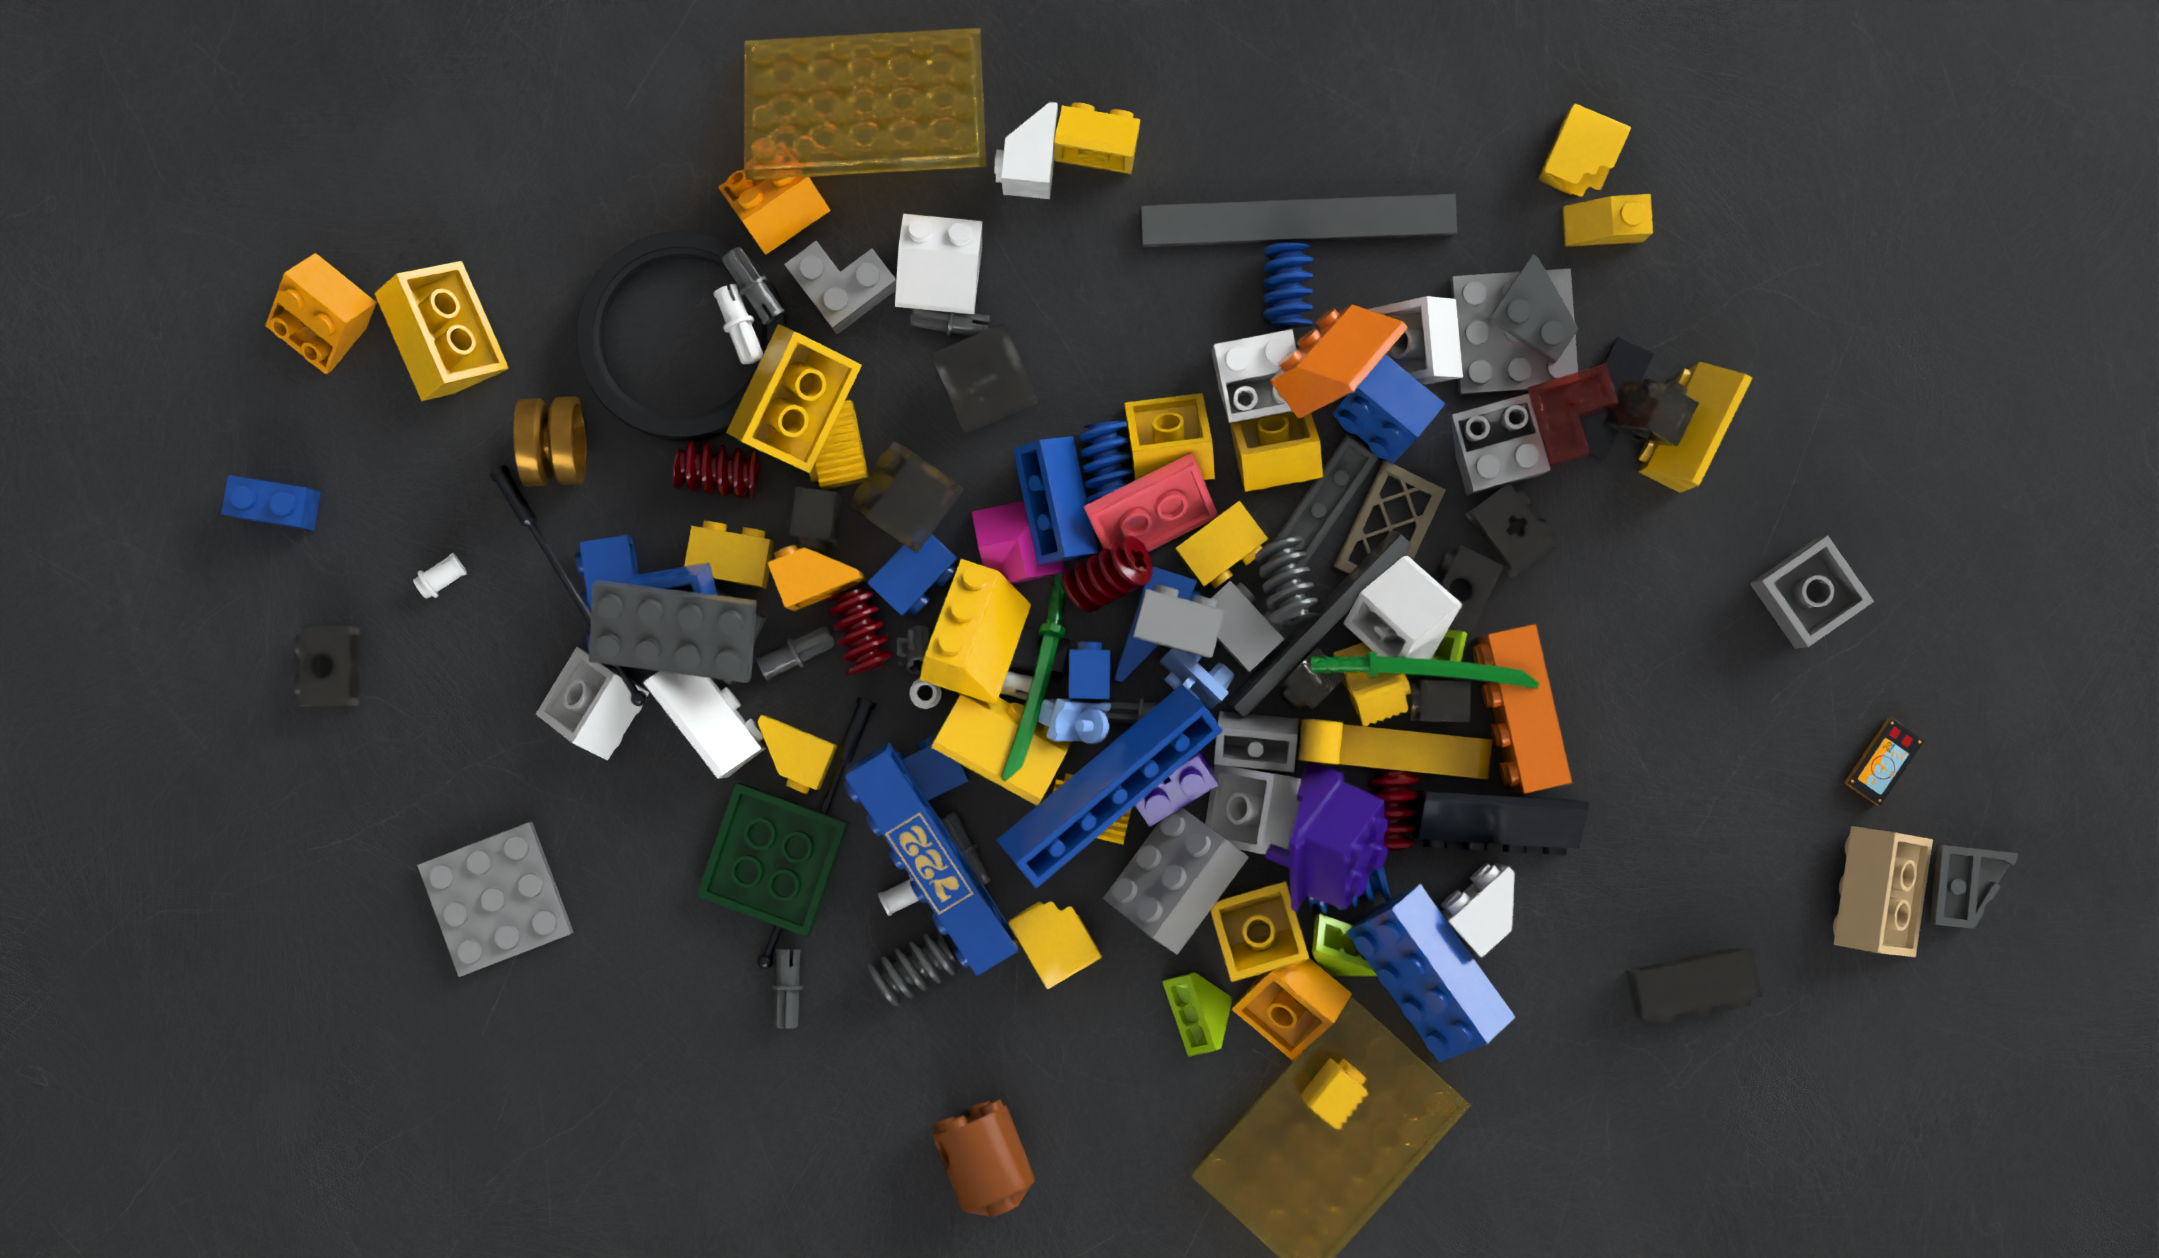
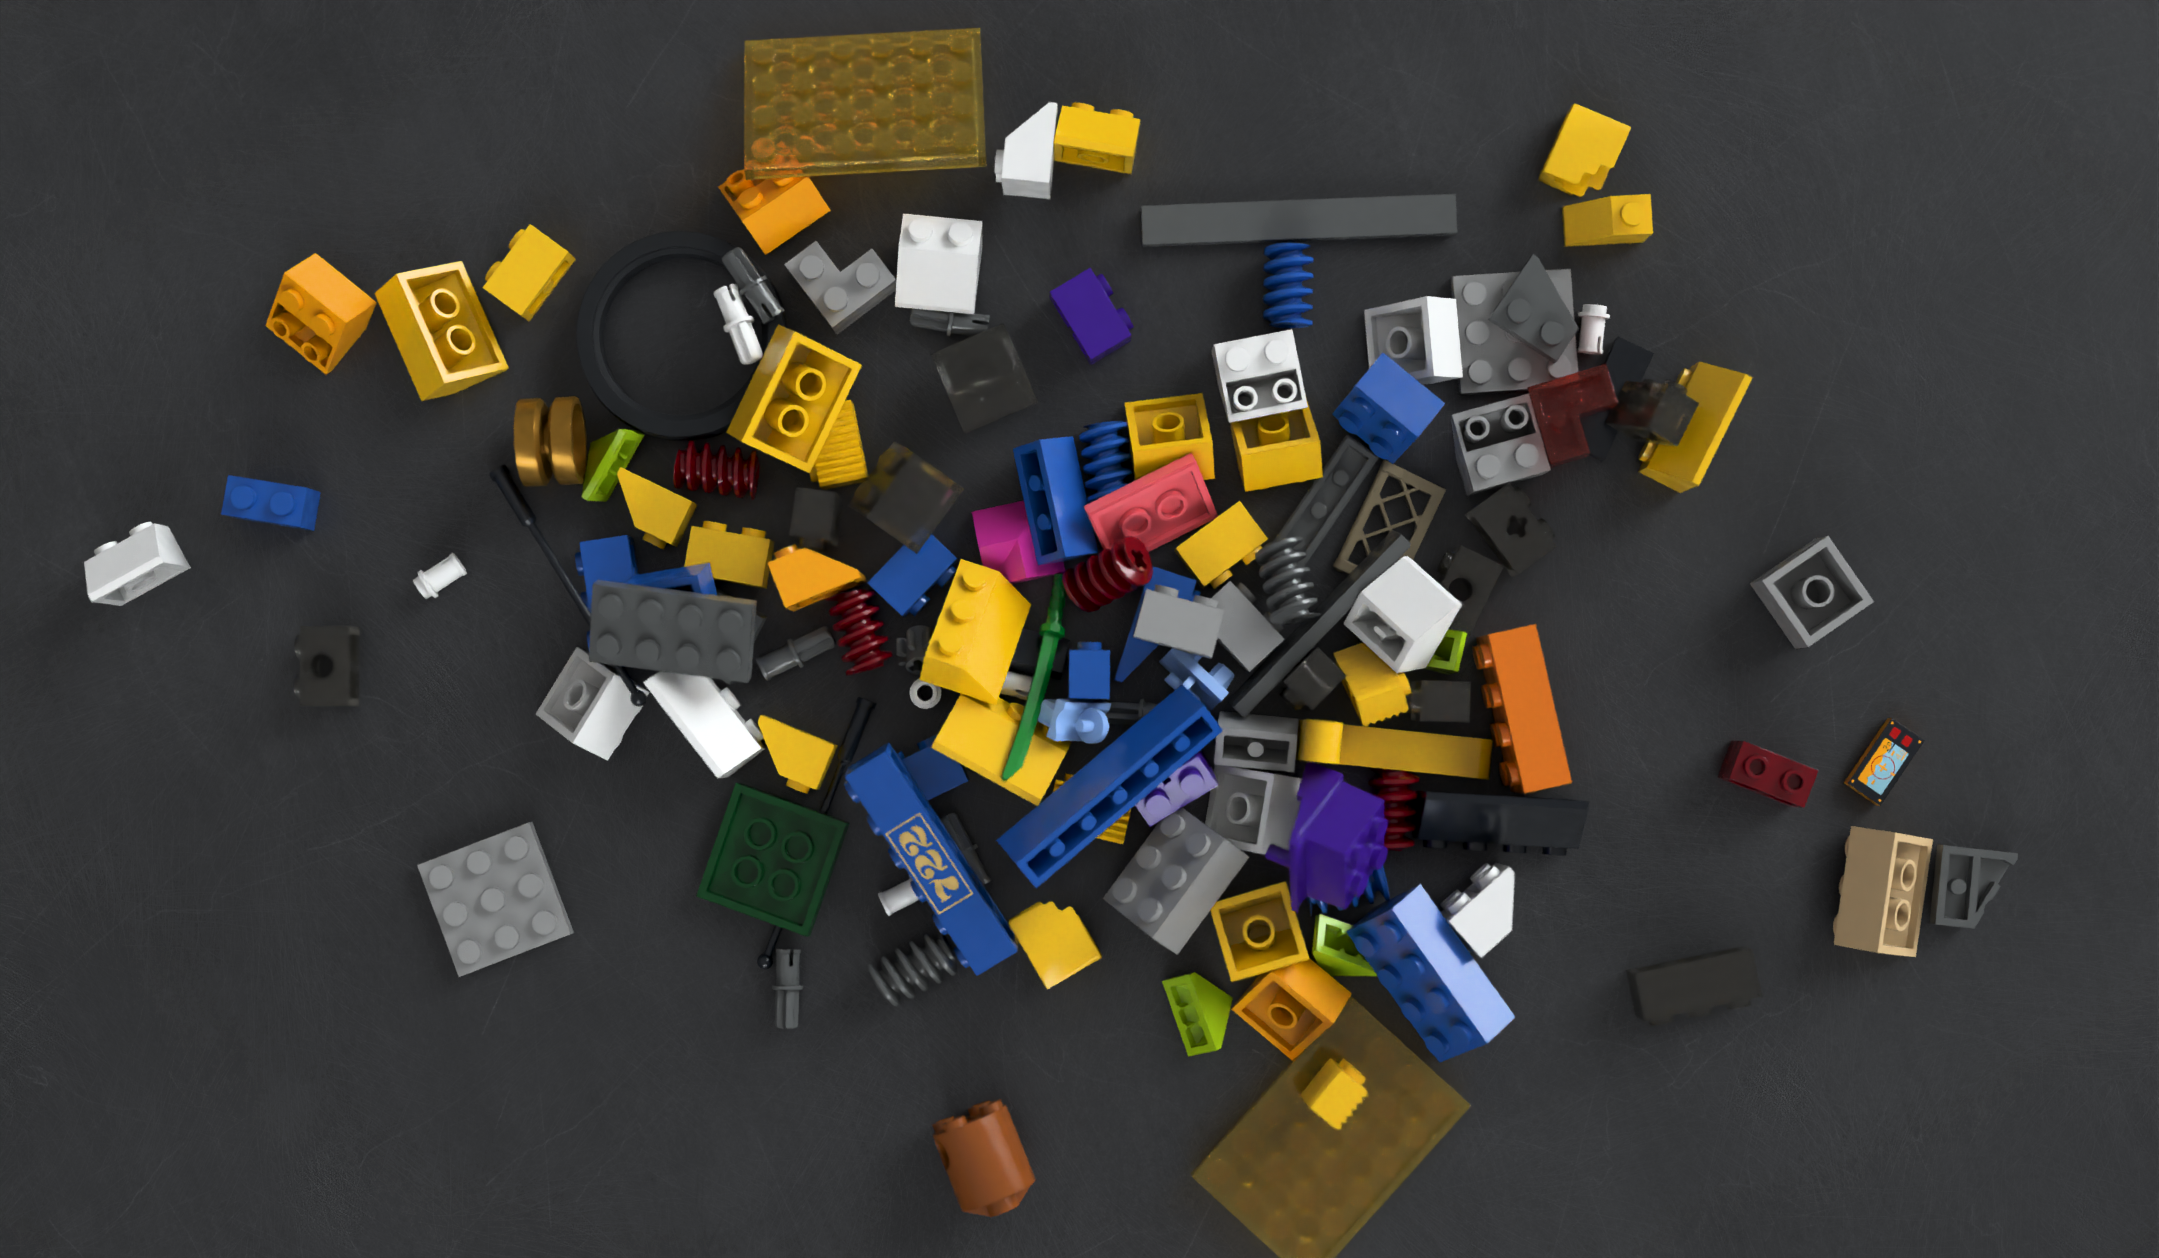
orange slope [1270,304,1408,419] -> none
green sword [1310,652,1539,688] -> none
none -> white slope [84,522,191,606]
none -> yellow brick [483,224,576,322]
none -> lime slope [581,429,644,502]
none -> yellow slope [617,467,697,550]
none -> dark purple piece [1050,267,1134,365]
none -> white pin [1577,304,1610,355]
none -> dark red brick [1717,741,1818,808]

